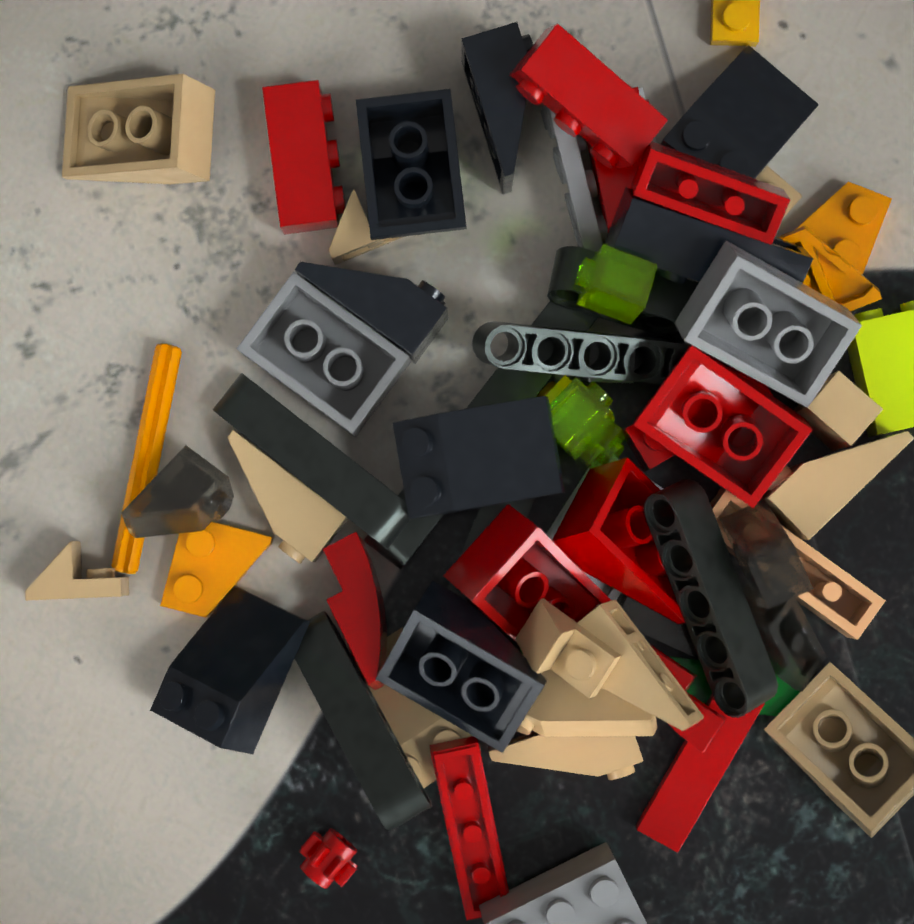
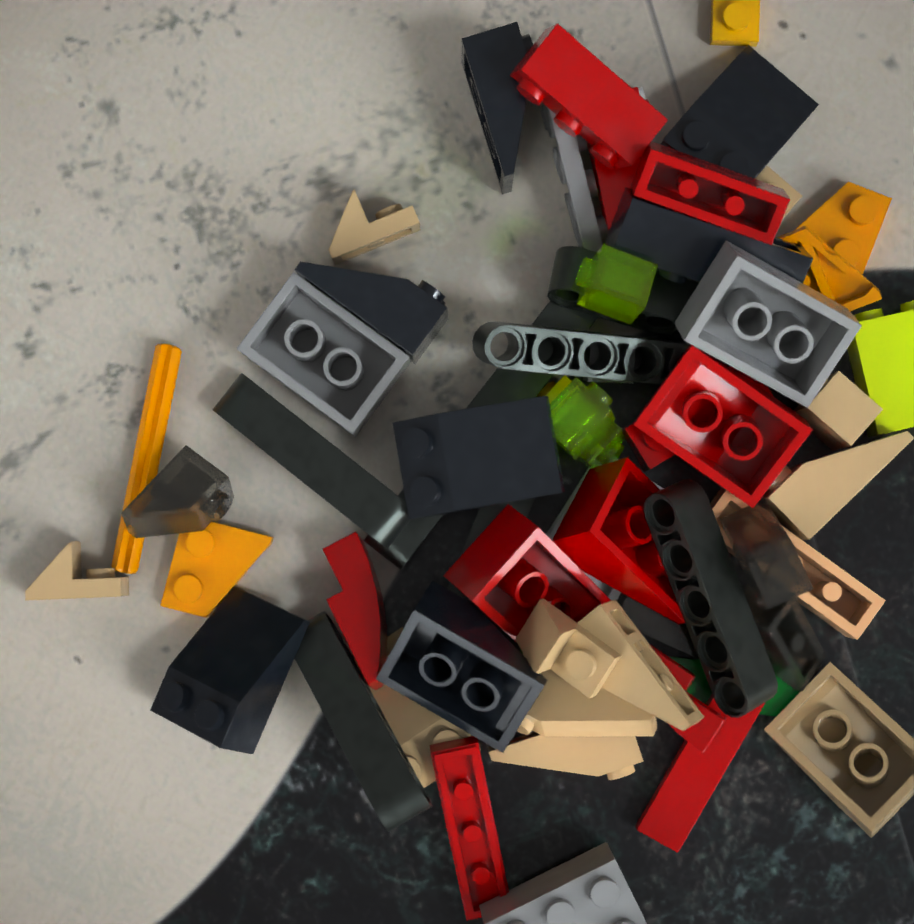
tan slope [62,74,215,184] -> none
tan slope [227,430,348,564] -> none
red brick [262,80,346,235] -> none
red gear [299,828,358,889] -> none
black slope [356,89,467,240] -> none

